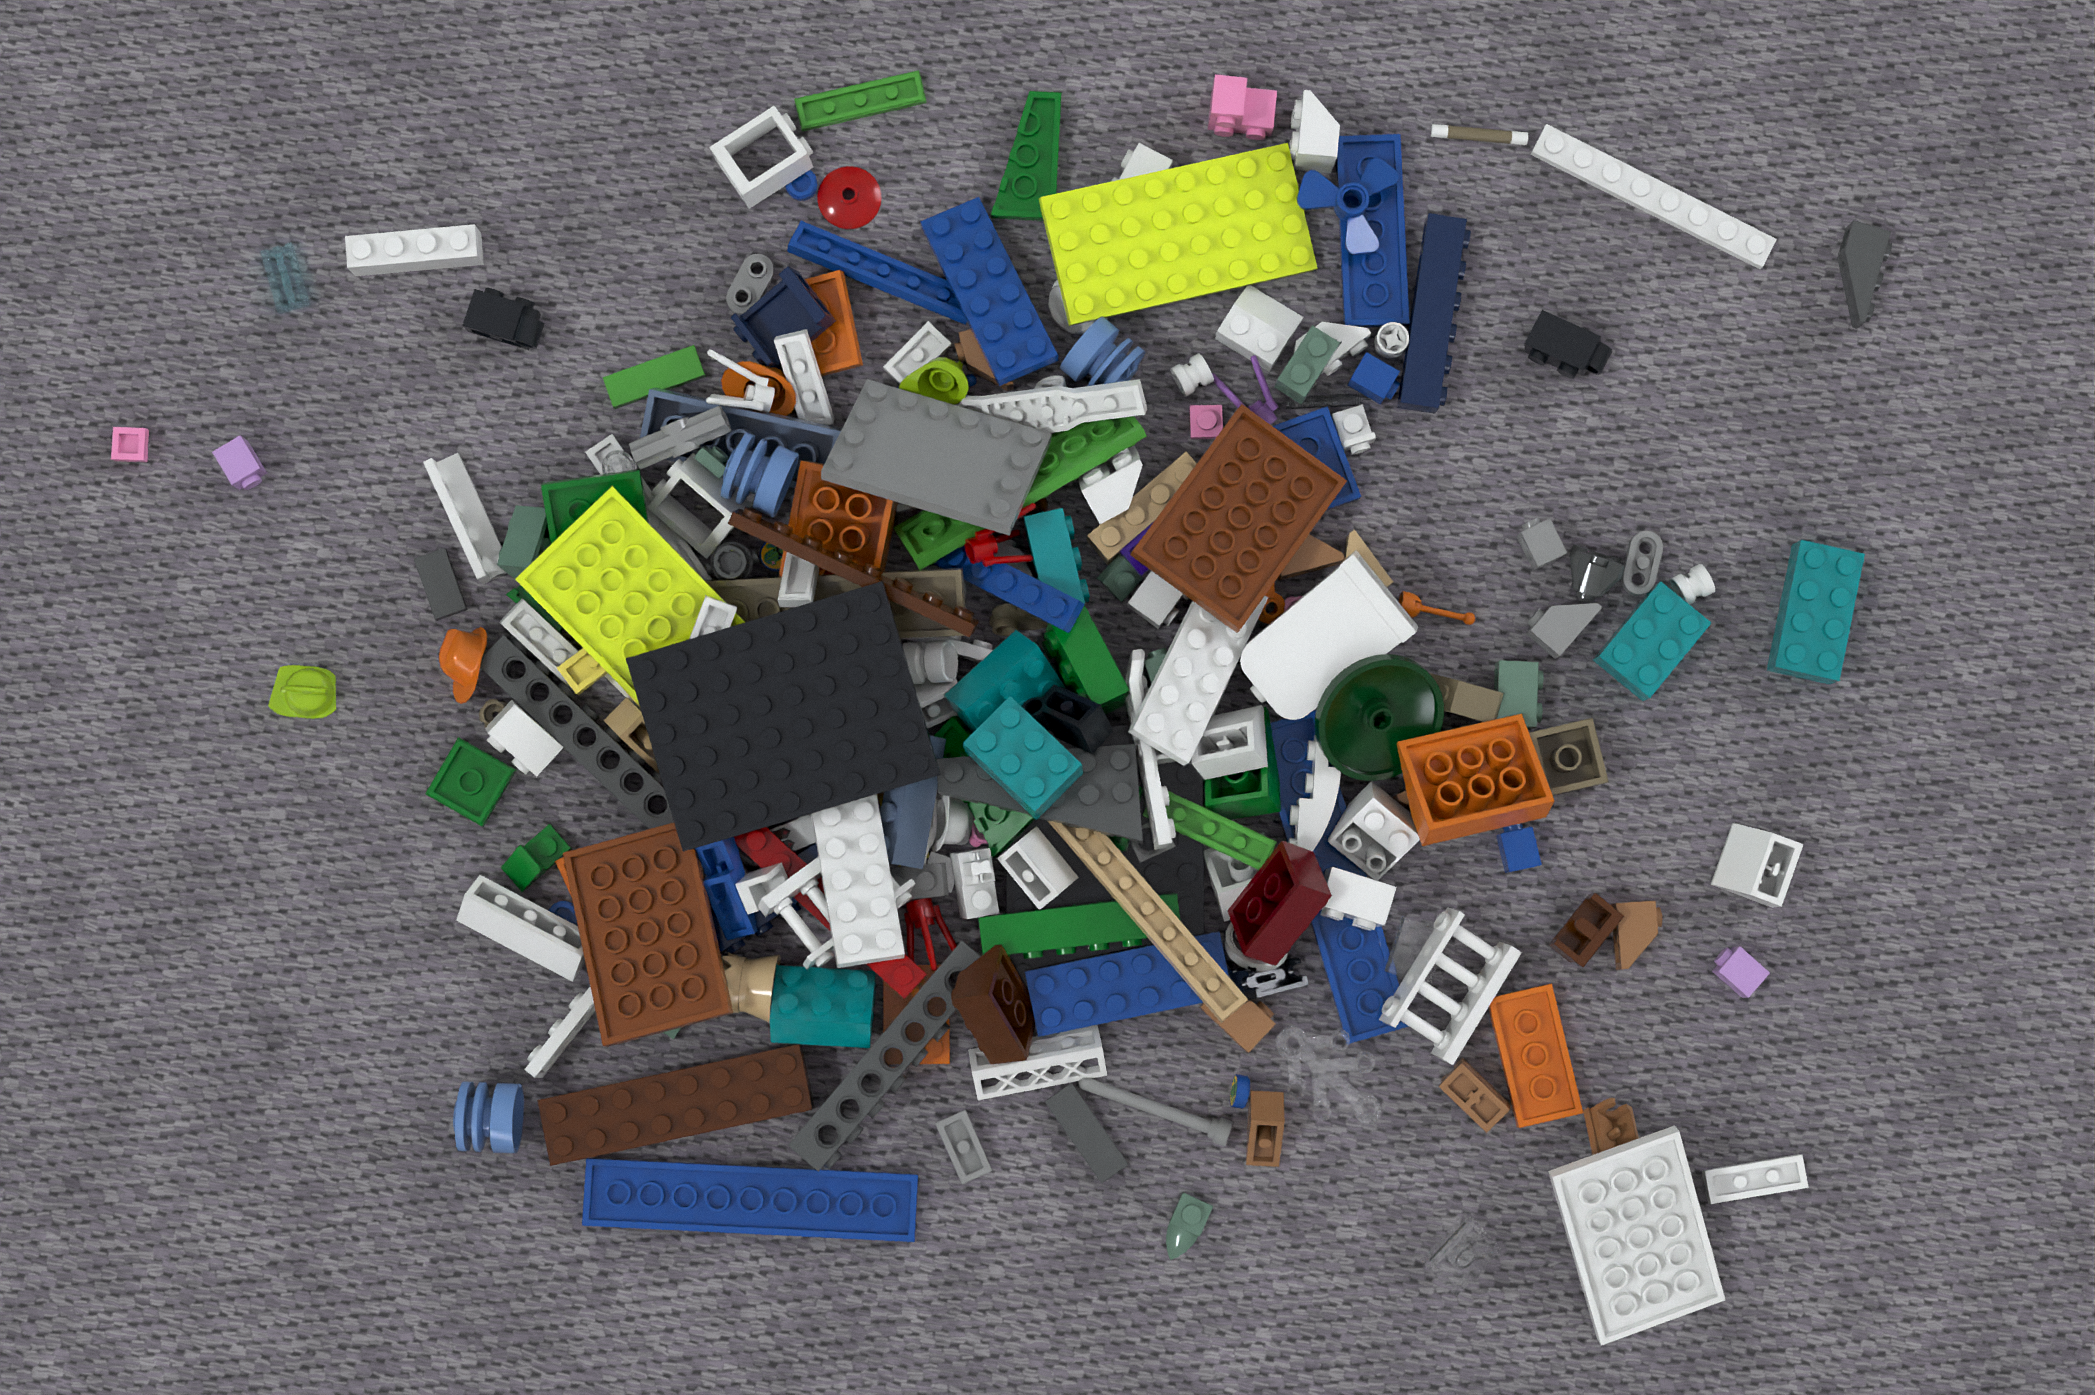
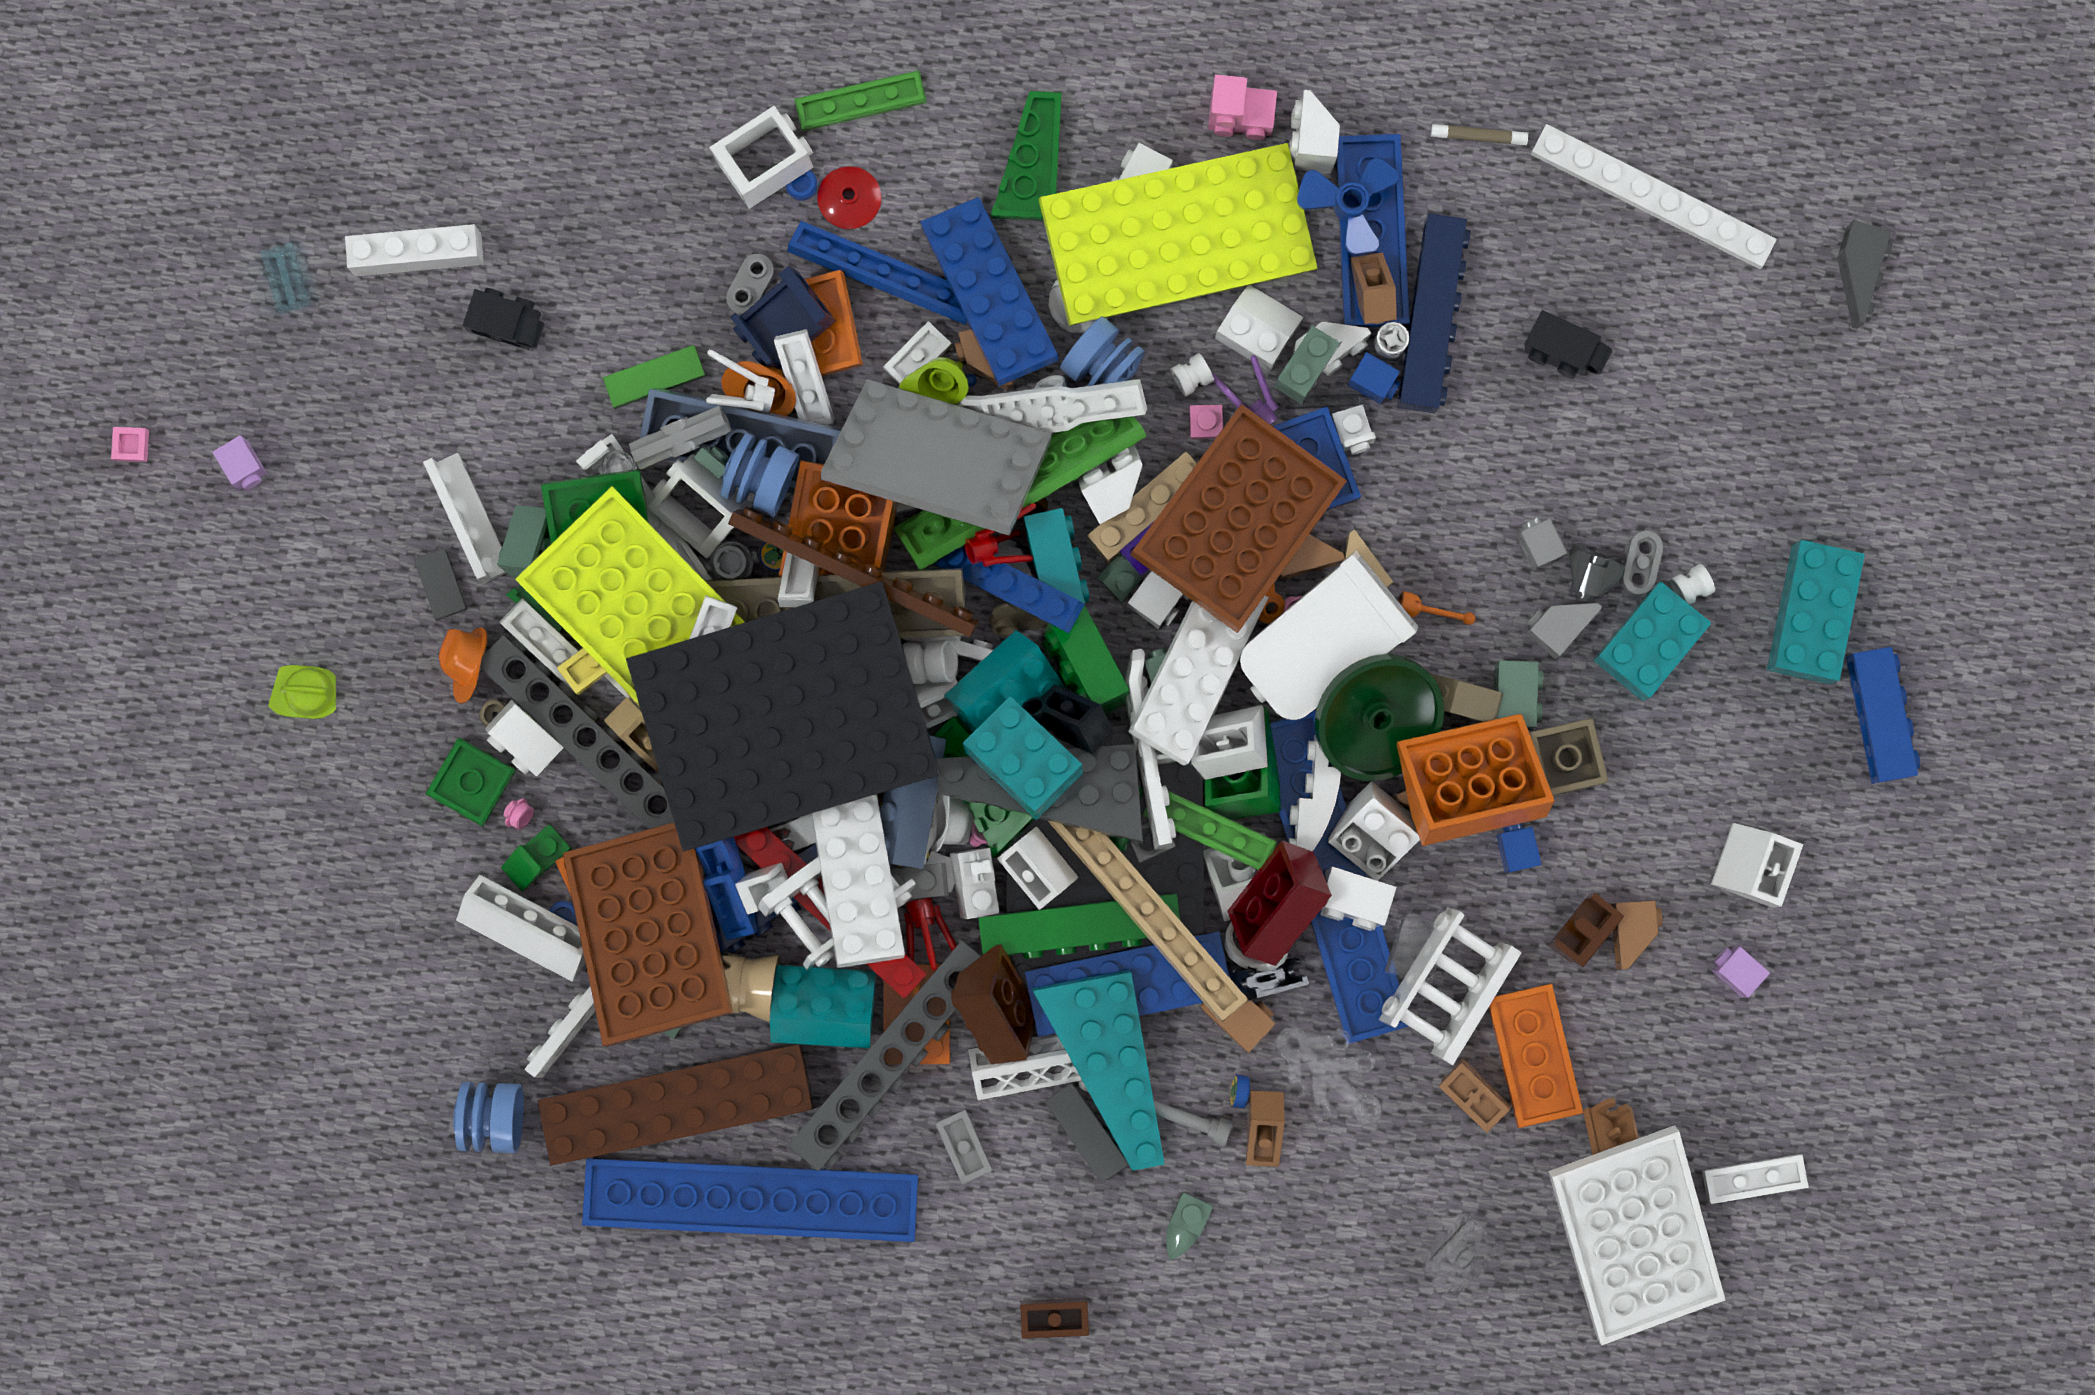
none -> bright pink plate [504,798,534,830]
none -> white tile [576,440,613,475]
none -> reddish brown brick [1020,1298,1089,1339]
none -> teal wing [1032,970,1165,1171]
none -> medium nougat slope [1351,252,1397,324]
none -> blue brick [1846,647,1920,784]

